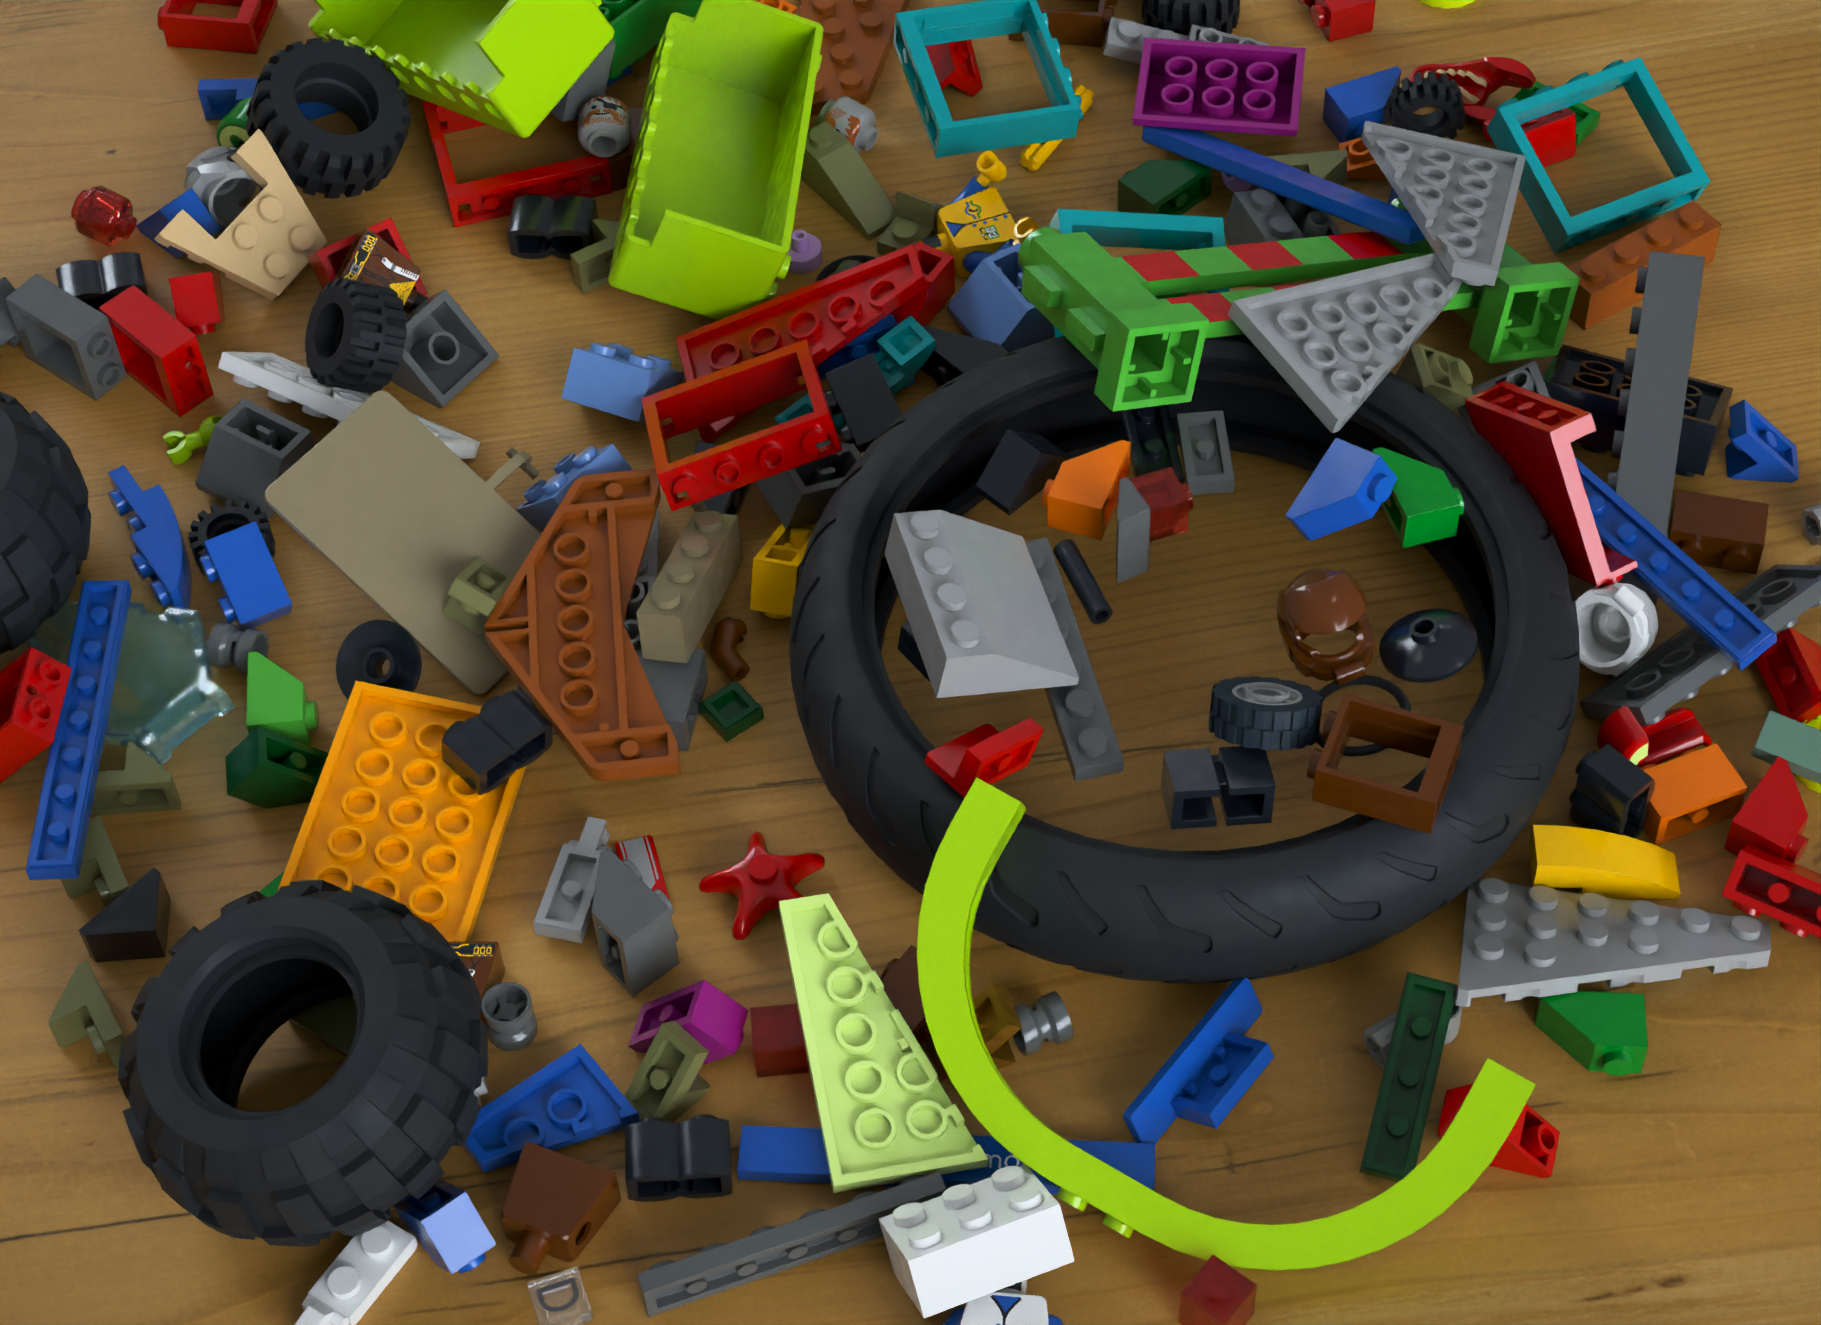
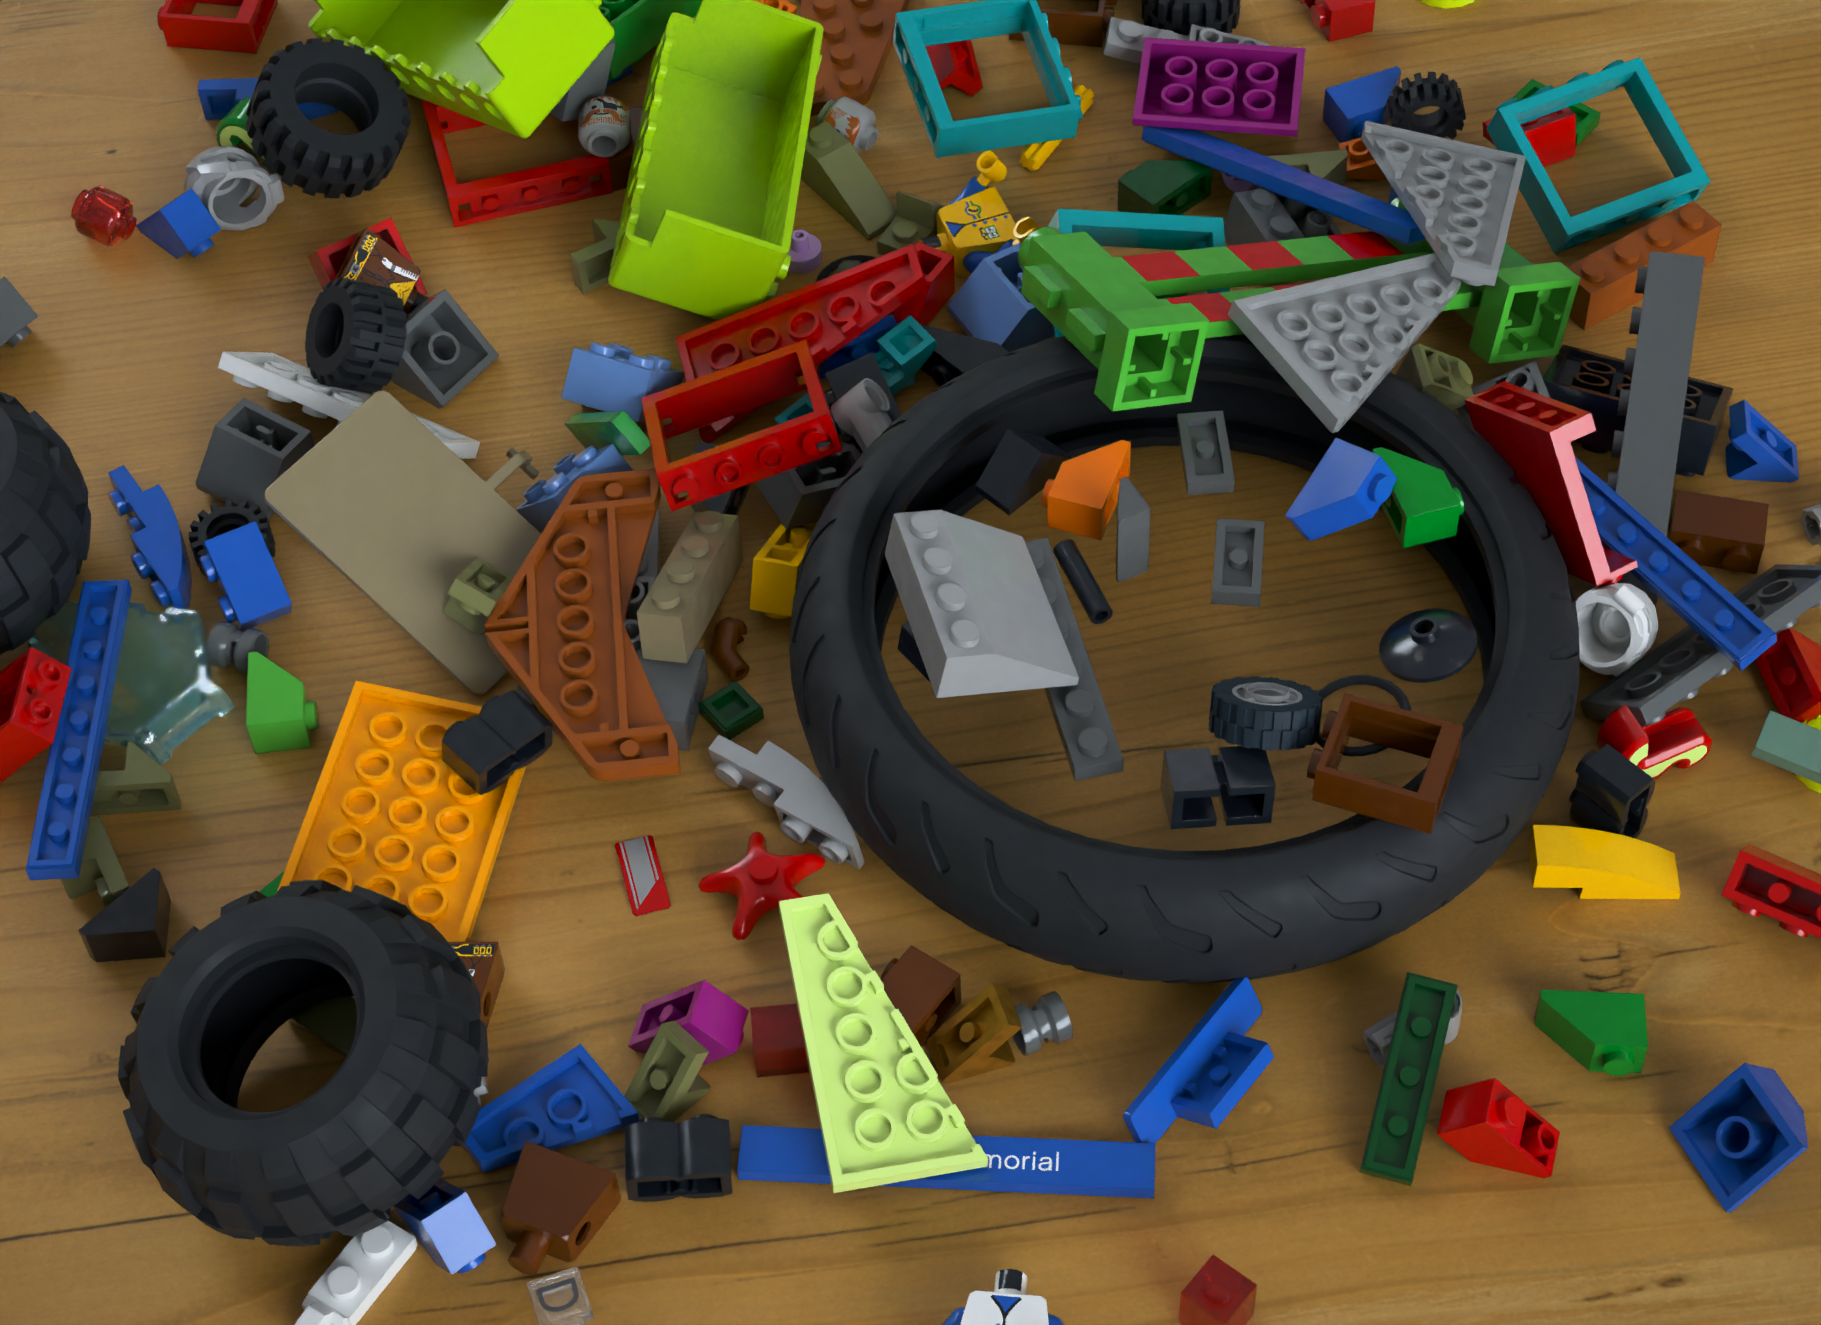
dark grey window [5,274,127,401] -> none
olive slope [49,960,125,1069] -> none
black brick [56,252,149,312] -> none
red window [99,285,214,417] -> none
tan wing [154,129,328,301] -> none
lime arm [163,415,223,465] -> none
red slope [169,272,225,335] -> none
dark green slope [225,727,329,809] -> none
black dish [336,620,422,700] -> none
dark grey wheel [481,982,538,1051] -> none
black brick [507,195,598,260] -> none
light grey hinge [533,817,613,944] -> none
dark grey slope [591,848,679,997] -> none
dark grey plate [637,1172,947,1317] -> none
white brick [879,1165,1075,1318] -> none
lime arch [917,777,1536,1271] -> none
red panel [924,717,1044,798] -> none
clear red brick [1118,467,1194,542] -> none
black tile [1120,405,1185,494] -> none
reddish brown helmet [1277,569,1376,686] -> none
red animal [1410,57,1536,126] -> none
light grey wing [1456,878,1771,1007] -> none
orange brick [1640,743,1747,845] -> none
red slope [1724,756,1809,863] -> none
none -> green tile [565,411,651,455]
none -> light grey slope [708,735,865,870]
none -> light grey piece [831,378,893,453]
none -> dark grey plate [1211,518,1265,607]
none -> blue slope [1669,1063,1808,1212]

